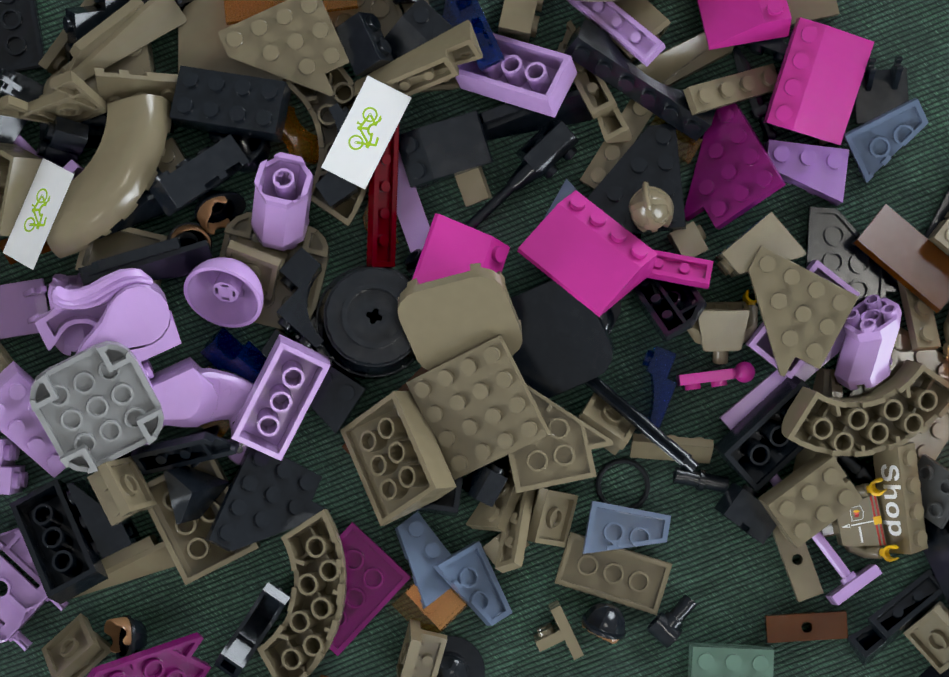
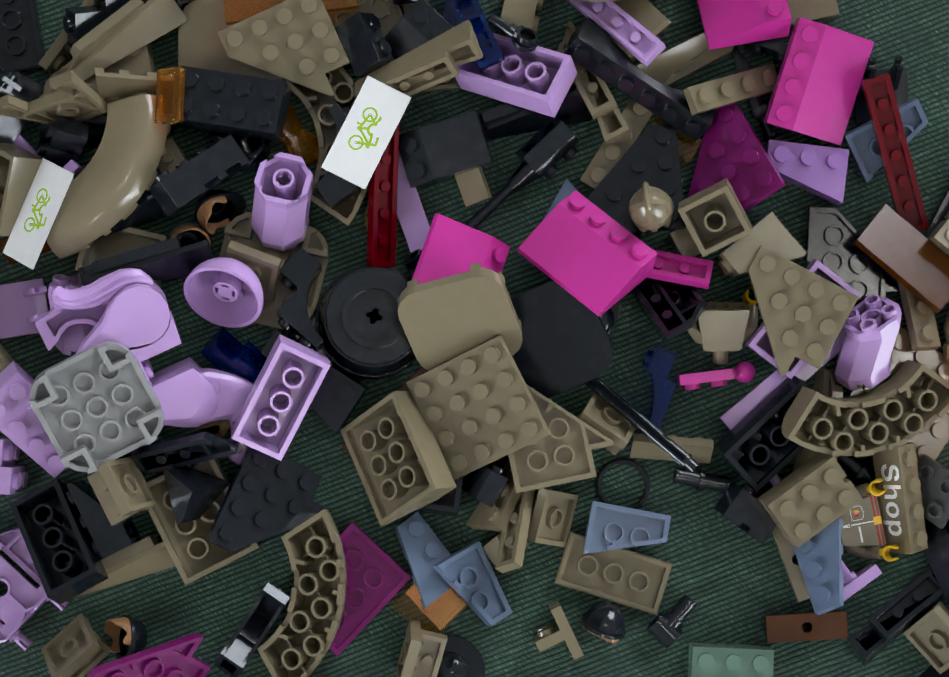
none -> clear orange tile [155,66,185,125]
none -> black plate [488,14,538,52]
none -> dark tan brick [678,178,752,257]
none -> sand blue wing [792,518,844,615]
none -> dark red plate [861,73,929,231]

